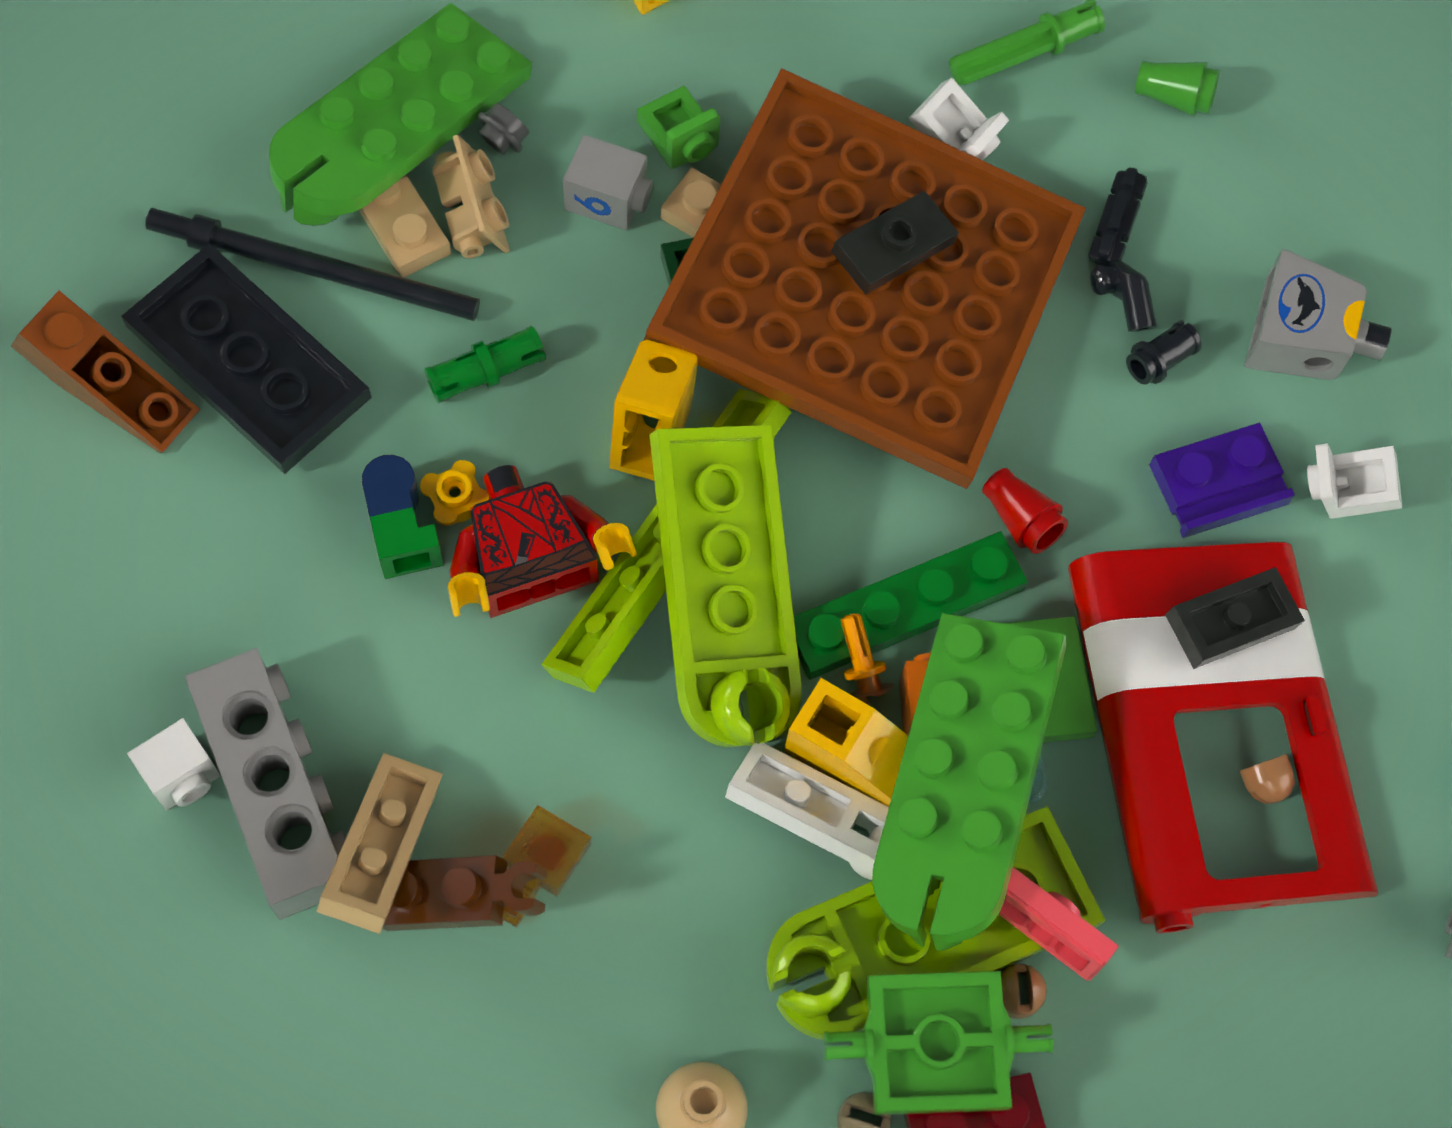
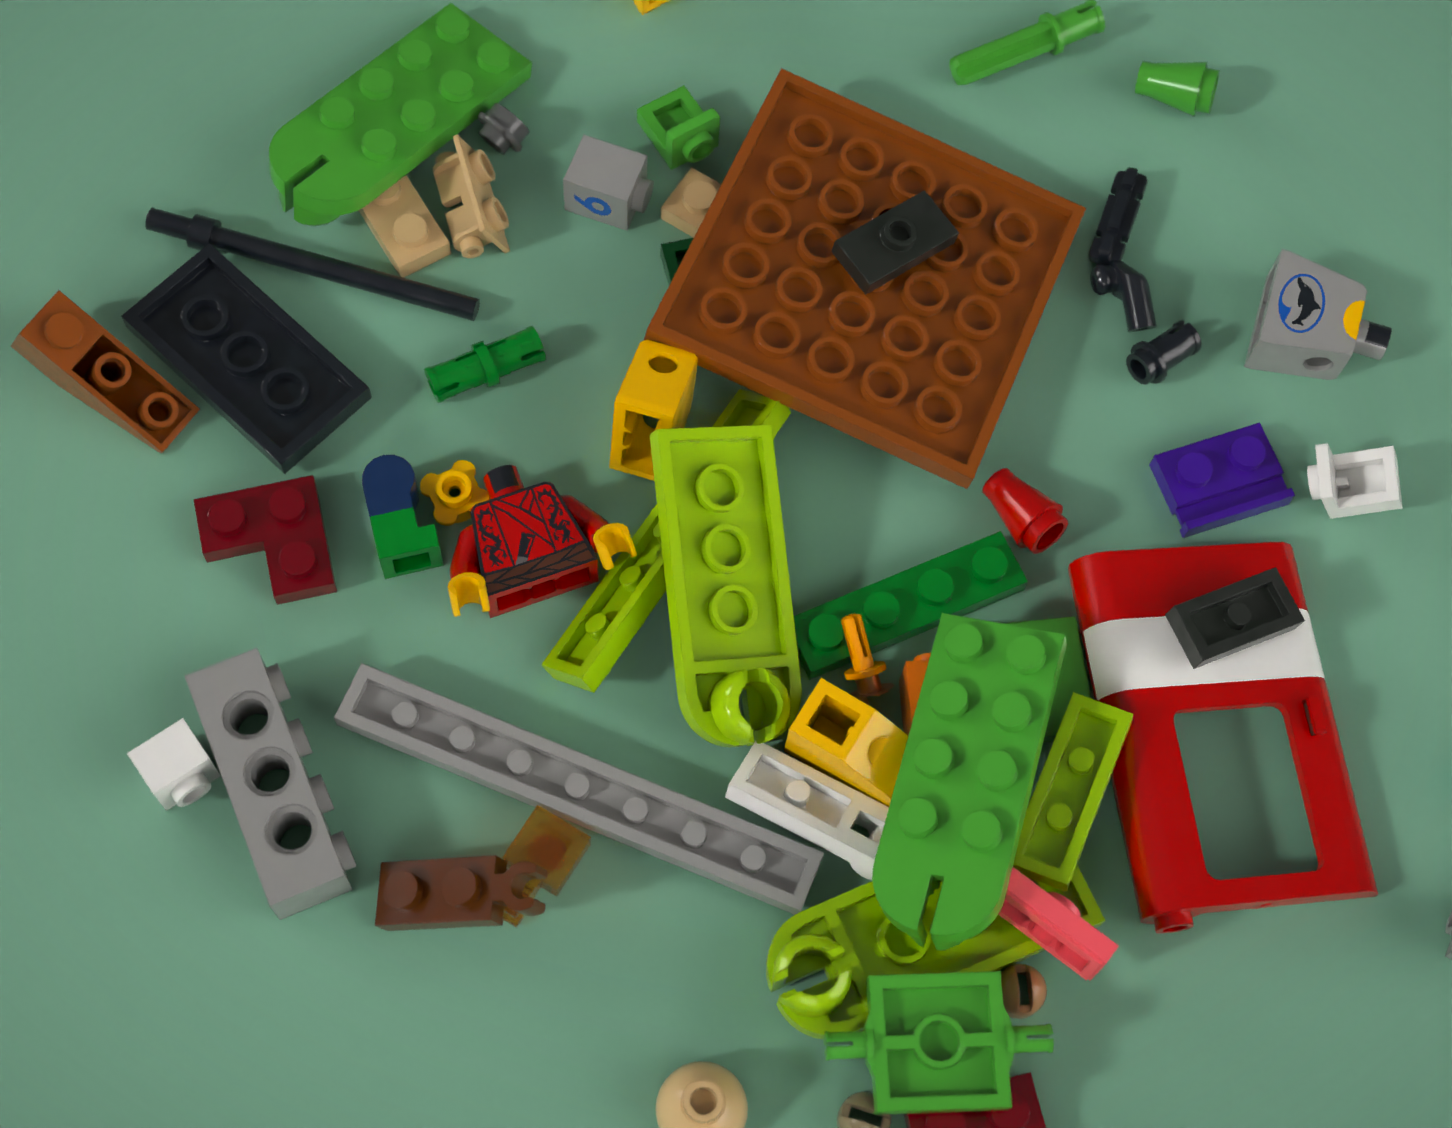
tan plate [317,753,443,934] -> none
white bracket [908,78,1009,160] -> none
medium nougat hinge [1239,754,1295,804] -> none
none -> dark red plate [193,475,337,605]
none -> light grey plate [334,663,824,915]
none -> lime plate [1013,692,1134,892]

